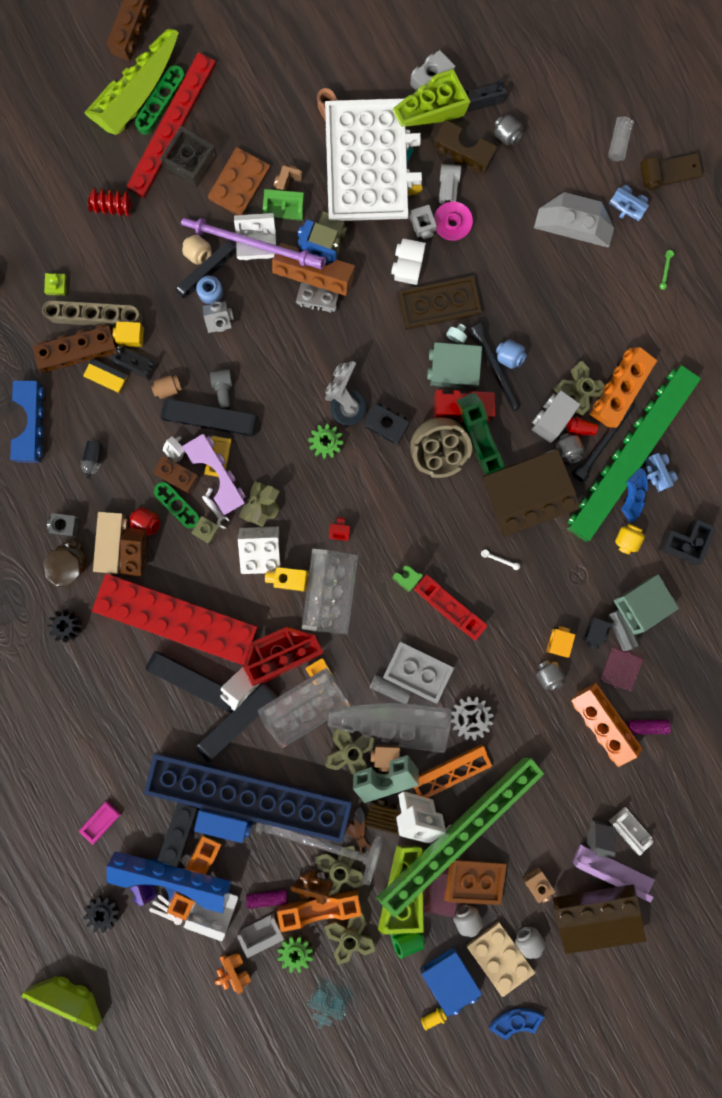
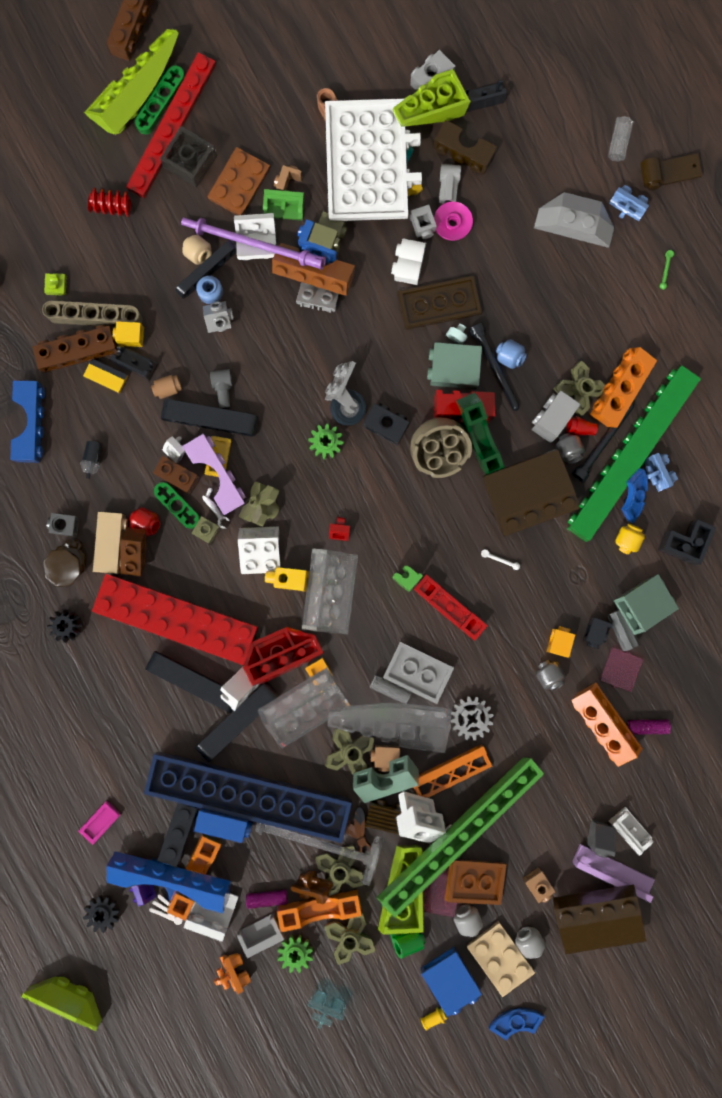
flat silver head [494,115,523,145] -> none

